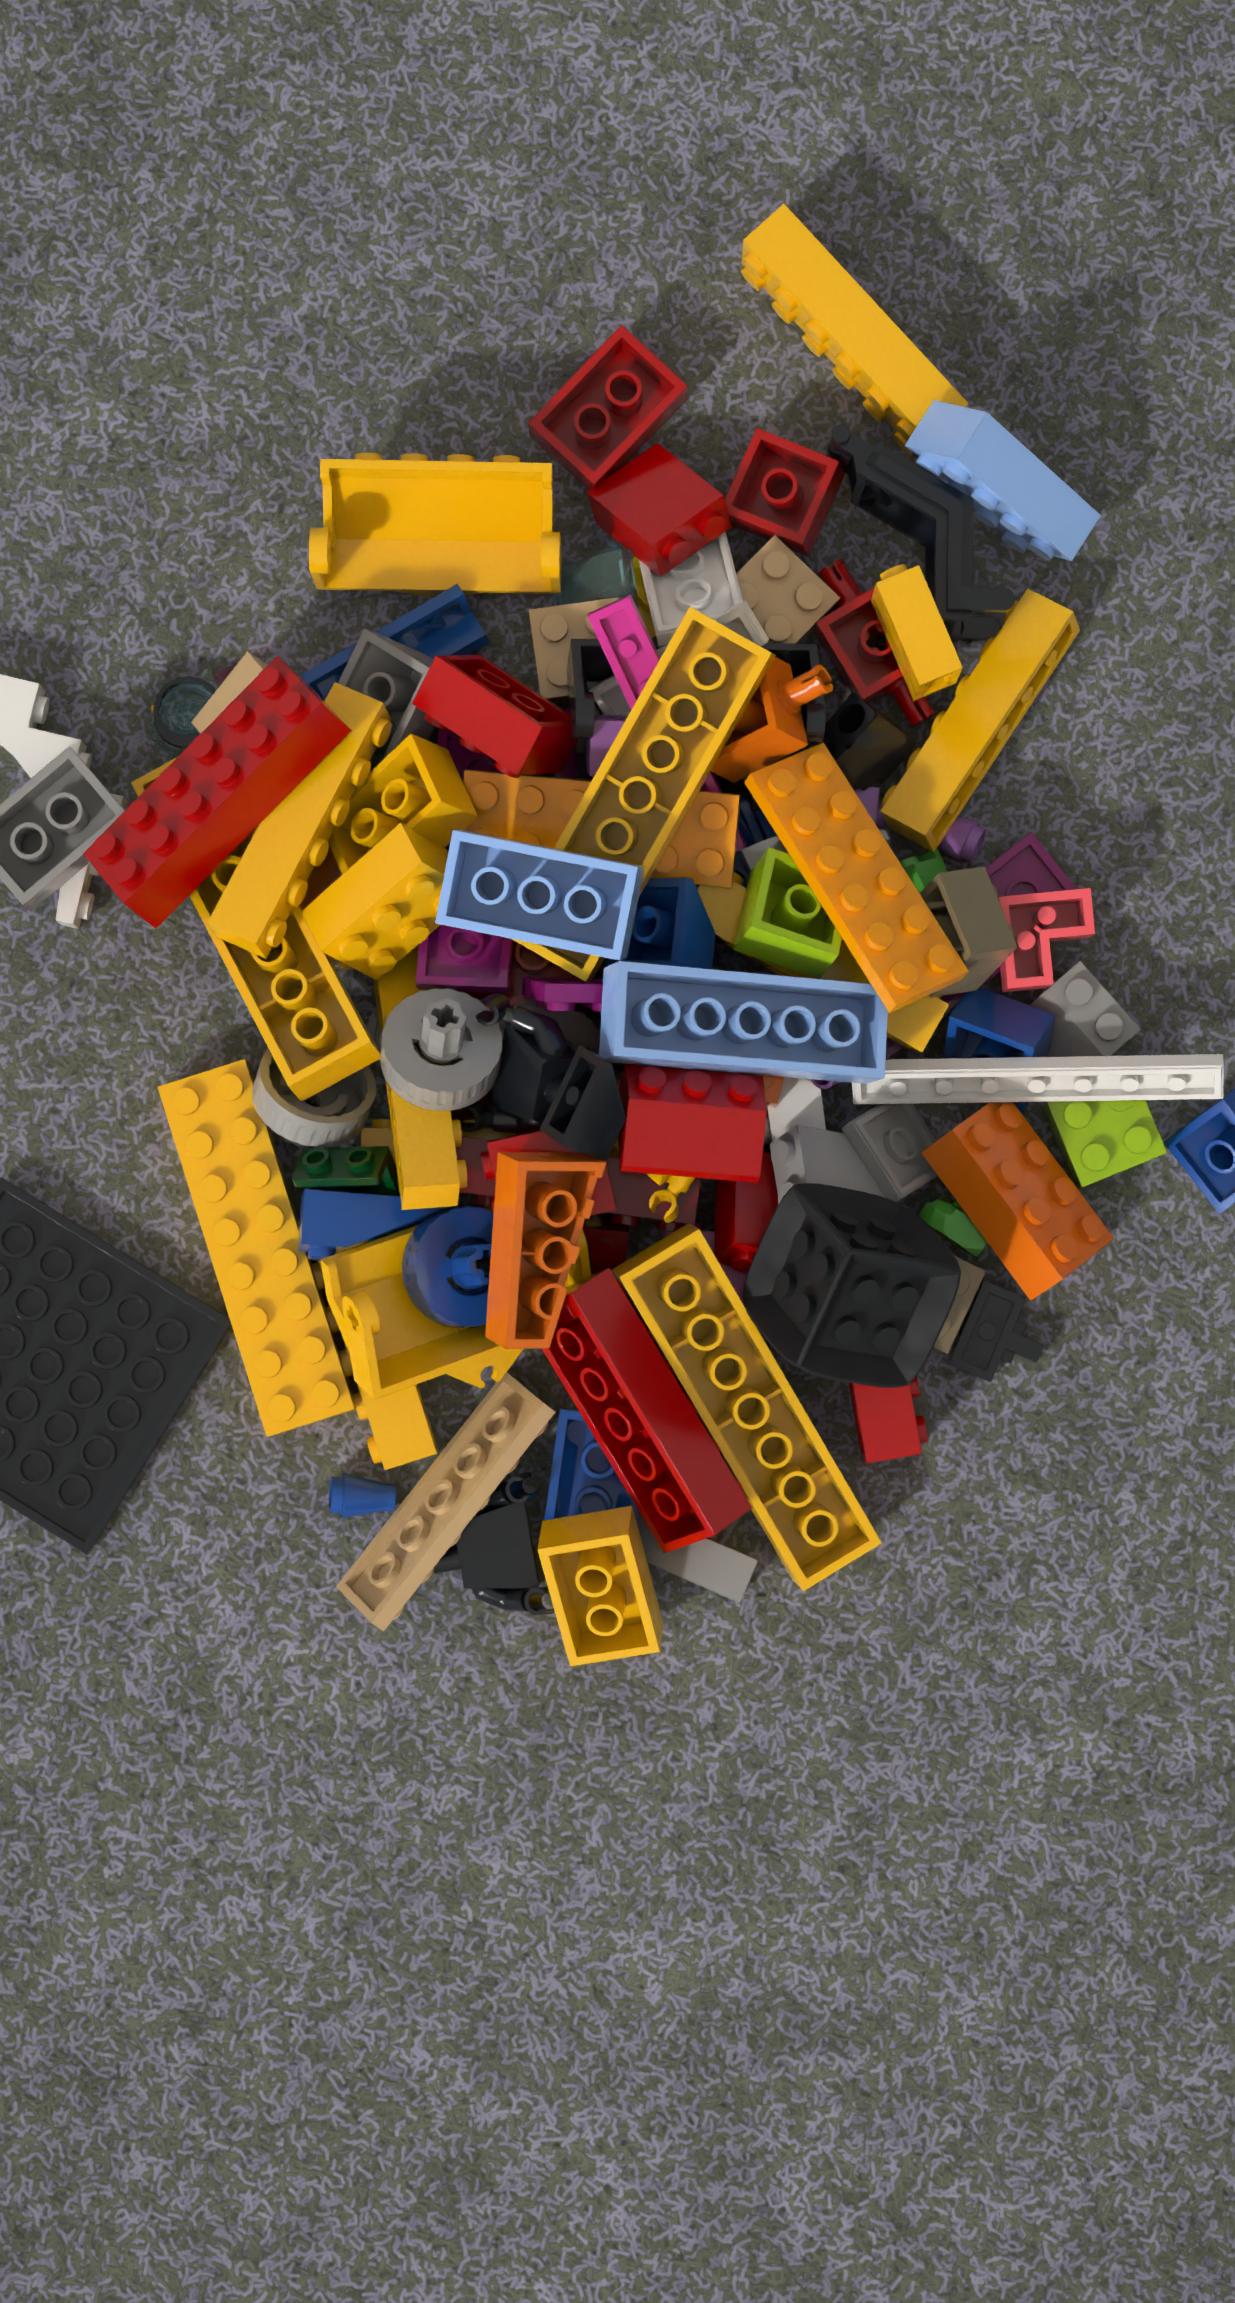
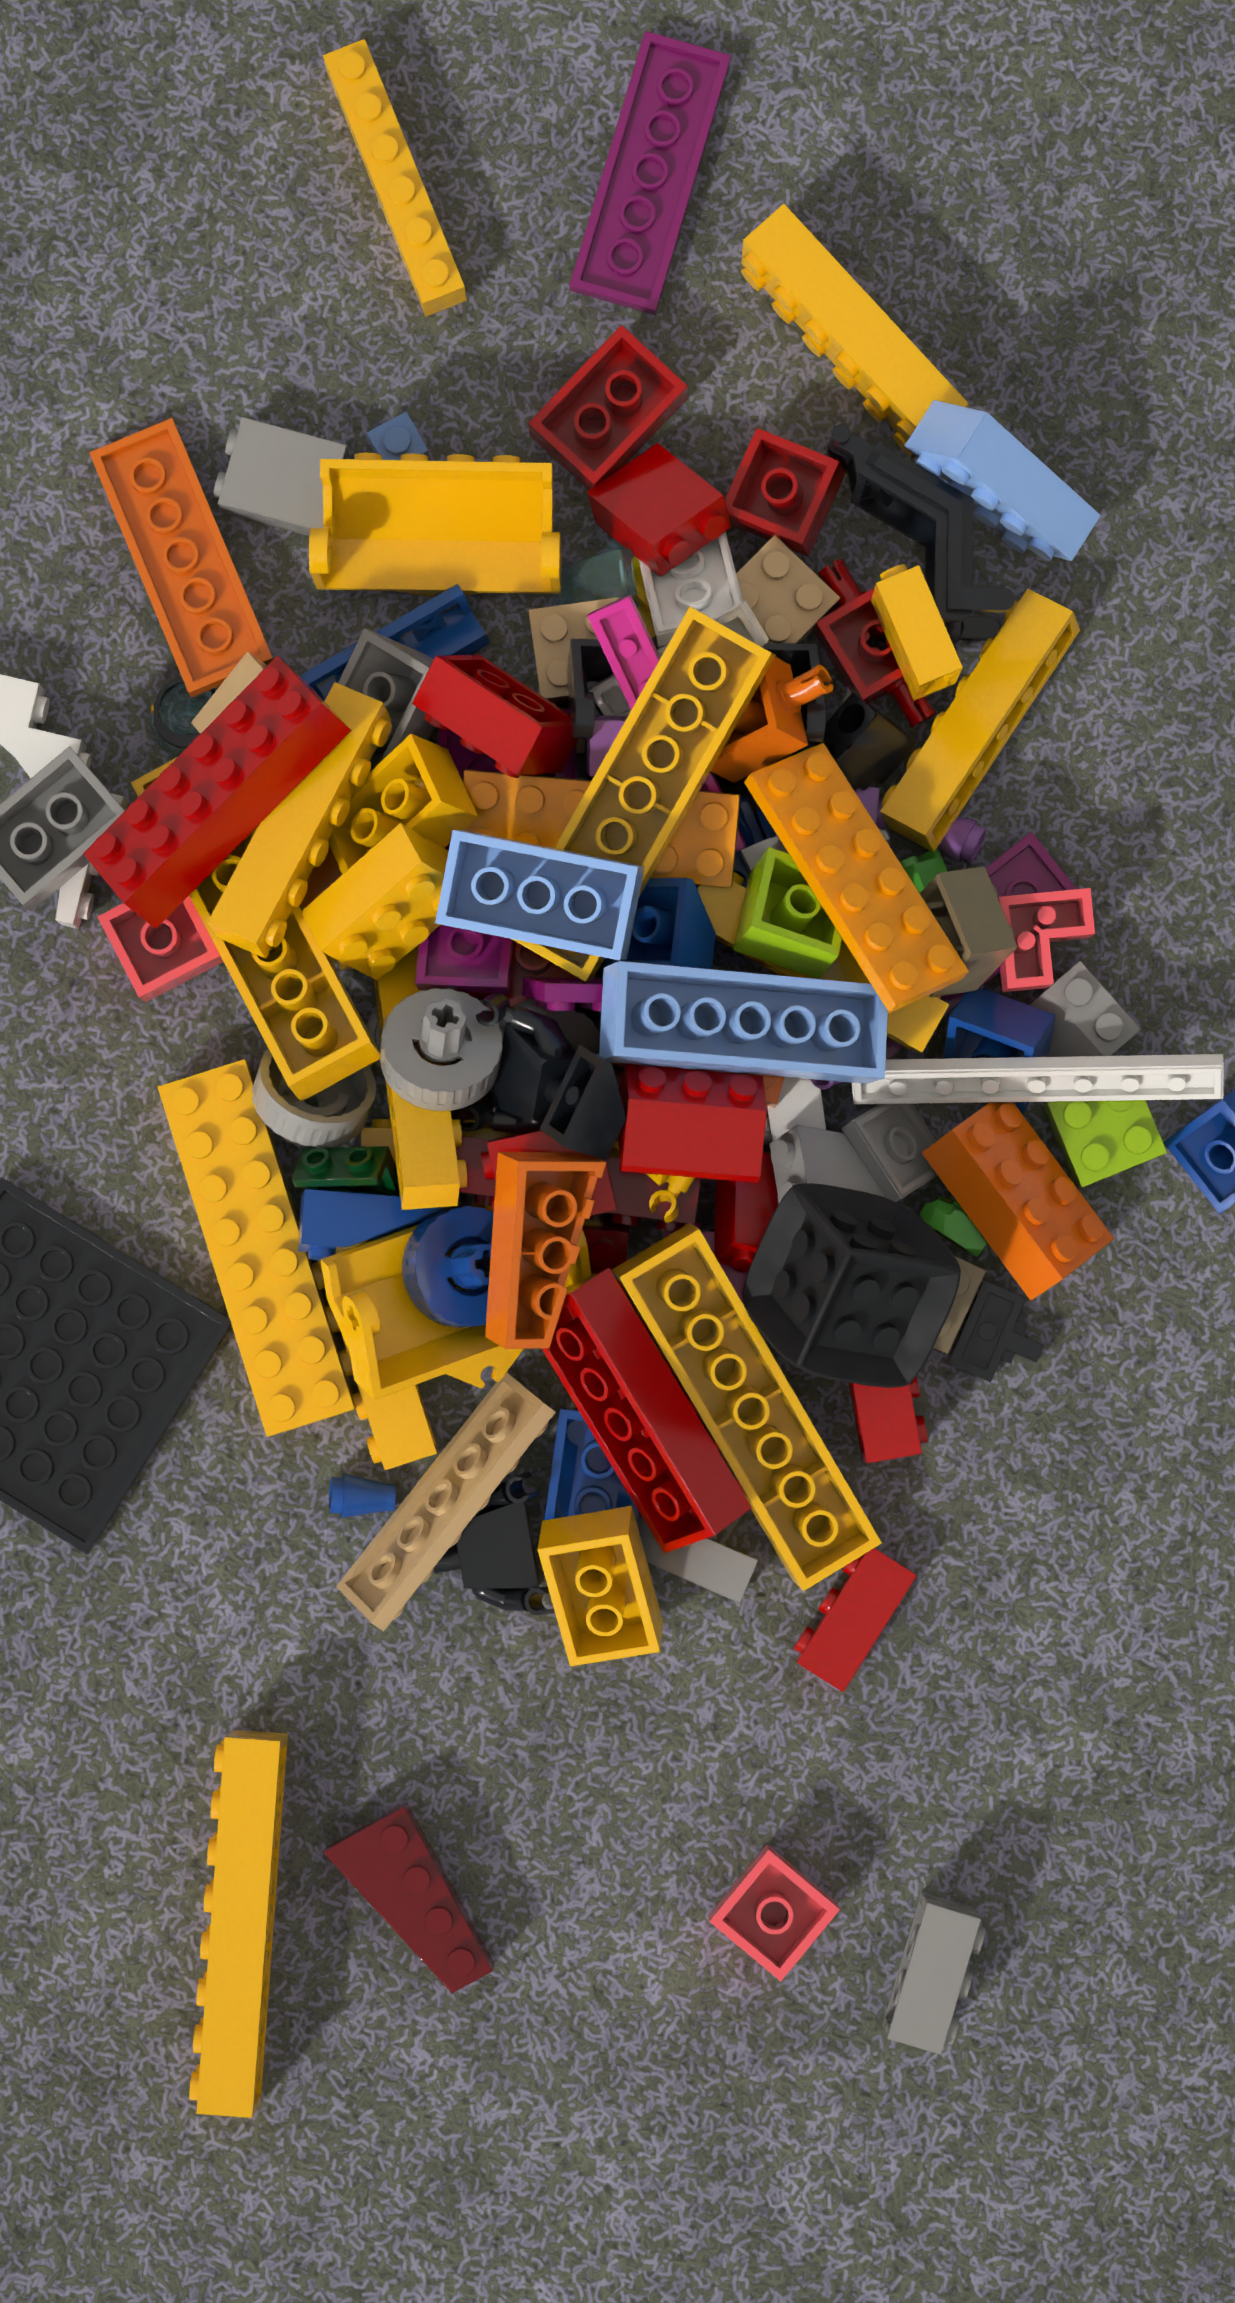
none -> orange plate [89,418,273,698]
none -> coral brick [97,896,223,1003]
none -> yellow brick [189,1730,288,2118]
none -> light grey brick [213,417,350,536]
none -> yellow brick [323,39,467,317]
none -> dark red wedge [323,1802,495,1993]
none -> medium blue brick [367,411,431,461]
none -> magenta plate [569,31,731,315]
none -> coral brick [708,1844,840,1982]
none -> red brick [793,1548,917,1692]
none -> light grey brick [882,1892,986,2055]

